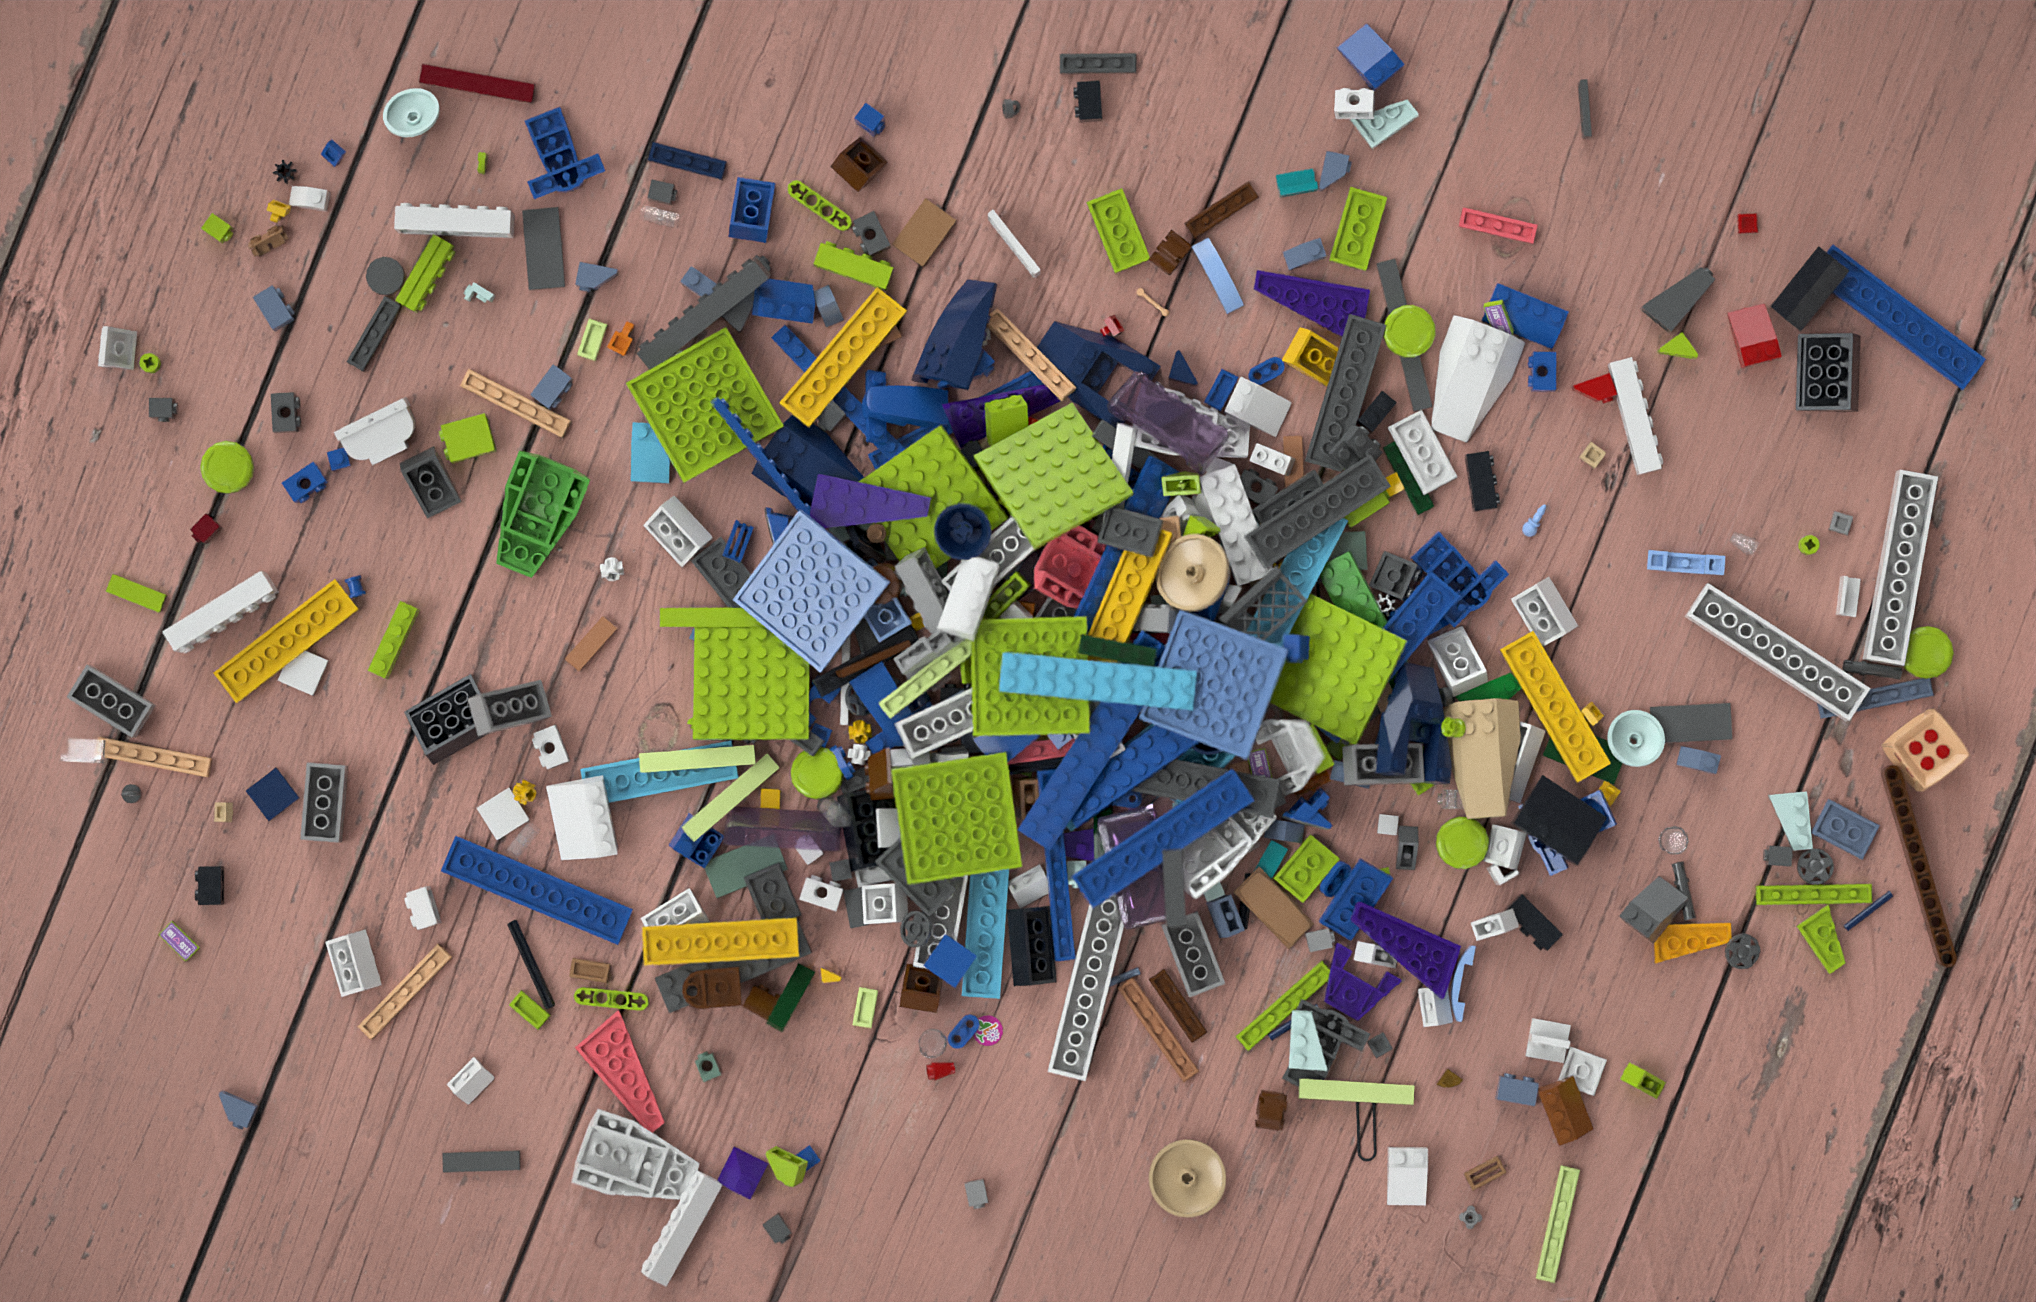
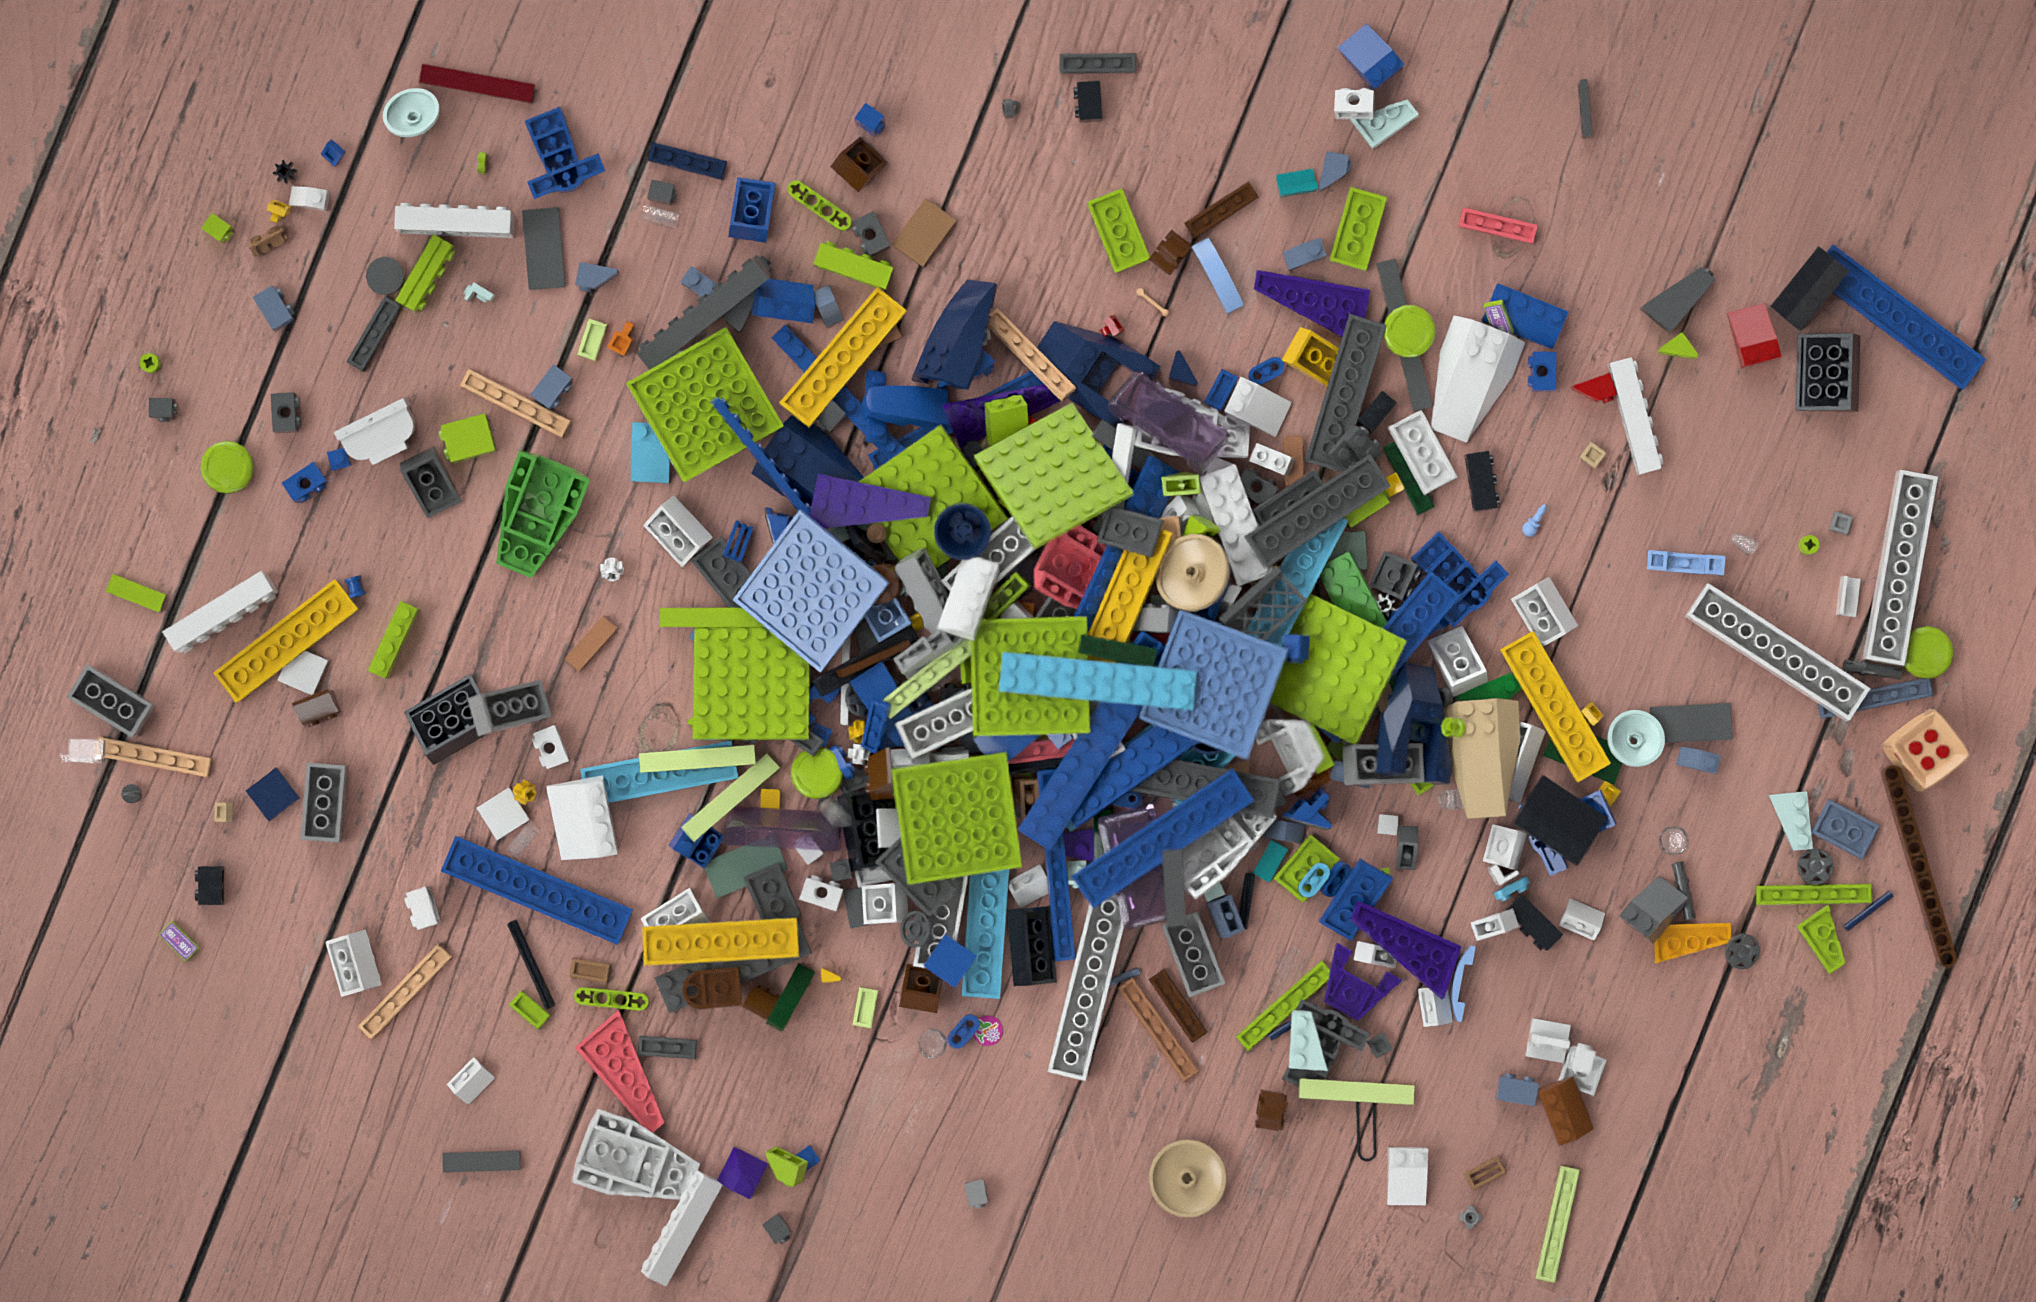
white bracket [98,326,137,370] -> none
dark red brick [190,513,222,544] -> none
sand blue slope [219,1091,258,1129] -> none
sand green brick [695,1051,722,1082] -> none
red cone [926,1062,955,1081] -> none
white tile [988,210,1040,278] -> none
medium nougat piece [1233,867,1314,949] -> none
medium lavender tile [1248,748,1272,778] -> none
light grey brick [1305,928,1335,952] -> none
lime piece [1436,816,1489,869] -> none
pearl gold tile [1436,1069,1463,1088] -> none
lime slope [1620,1062,1666,1099] -> none
red tile [1737,214,1758,234] -> none
dark grey brick [1763,846,1793,867] -> none
none -> slope [292,689,341,727]
none -> dark grey tile [638,1036,697,1059]
none -> blue tile [861,697,891,754]
none -> medium azure plate [1298,863,1330,897]
none -> medium azure plate [1493,876,1531,902]
none -> white panel [1559,899,1605,940]
none -> white brick [1567,1043,1596,1074]

